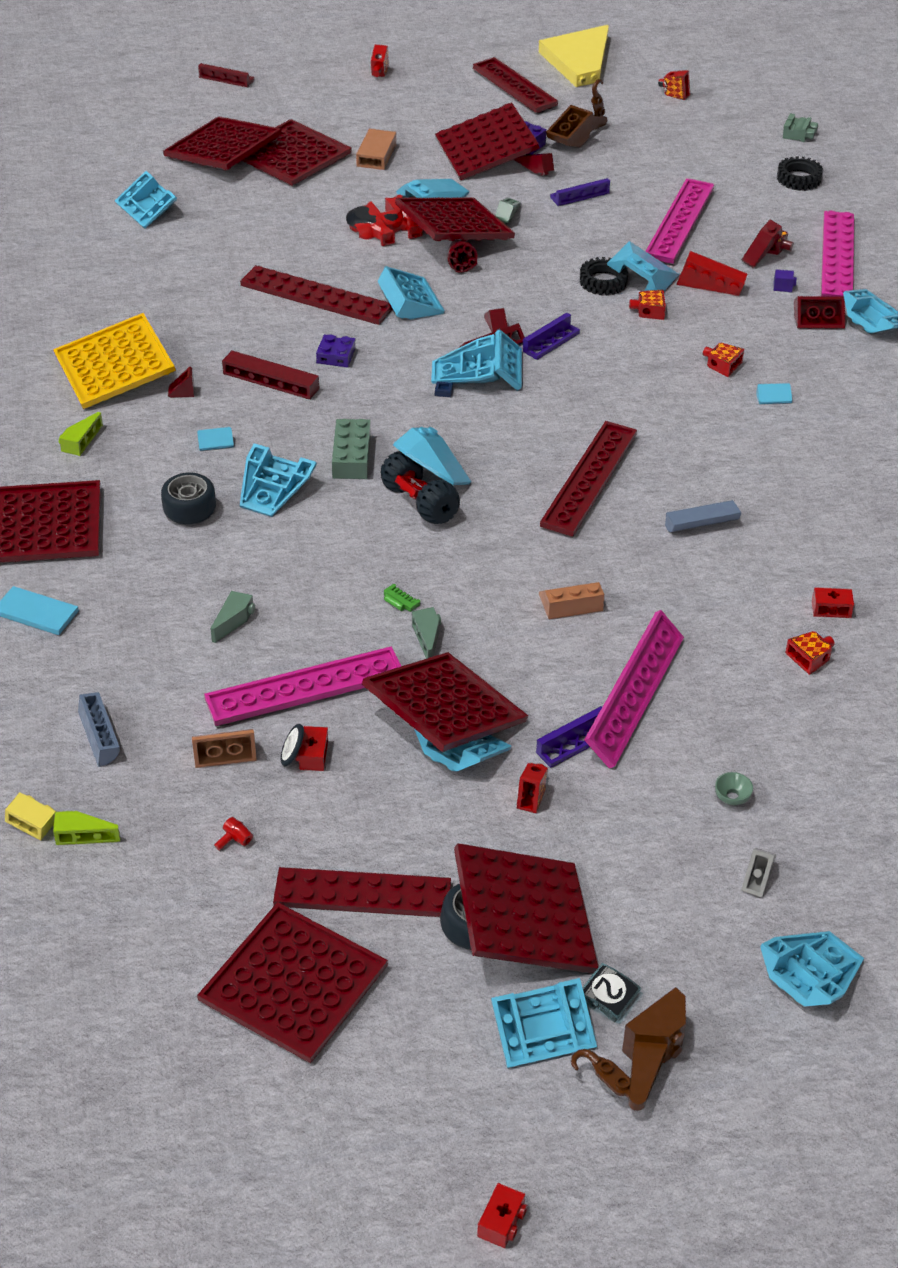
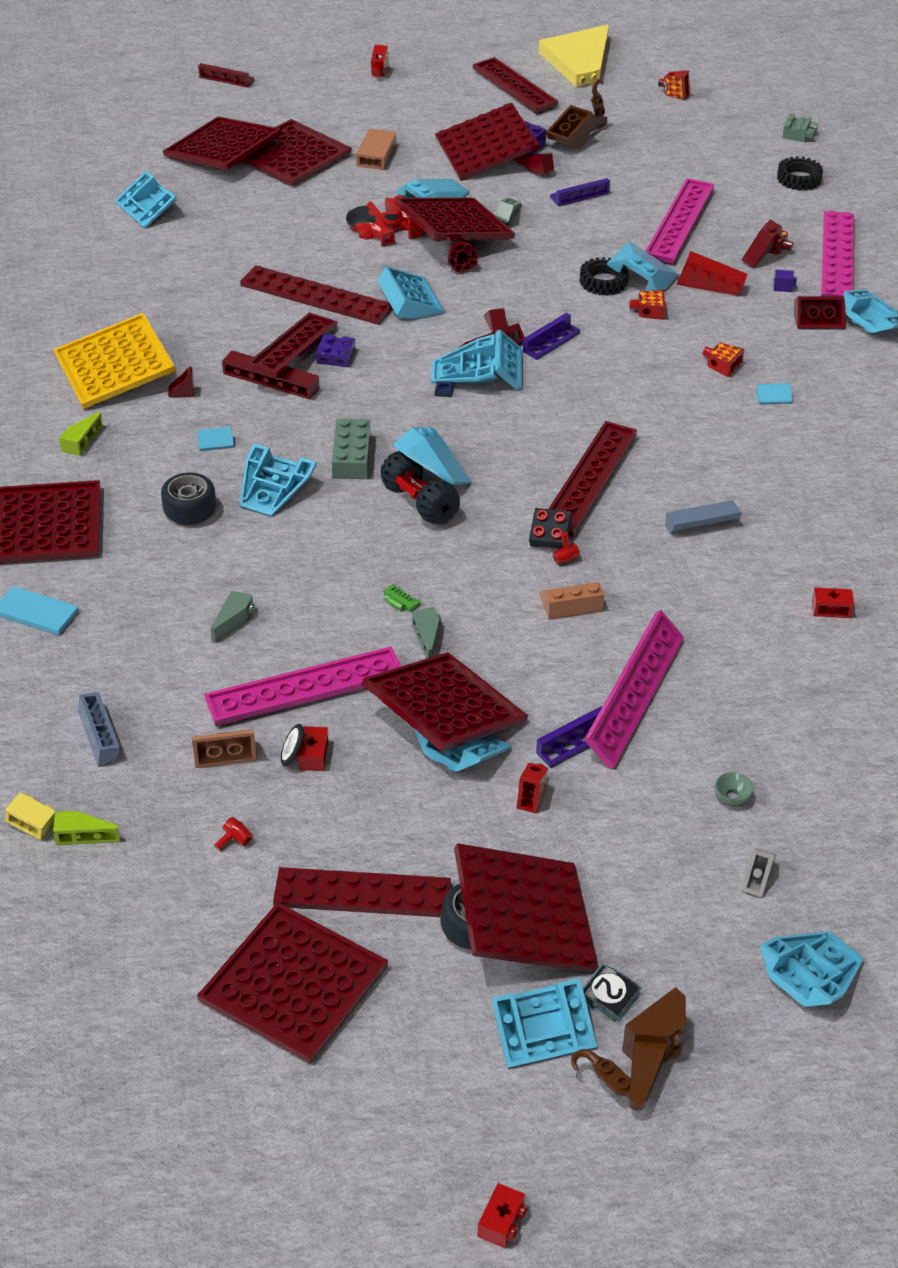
red torso [785,631,835,675] -> none
none -> dark red plate [247,312,338,378]
none -> black brick [529,508,572,549]
none -> red piece [552,532,580,565]

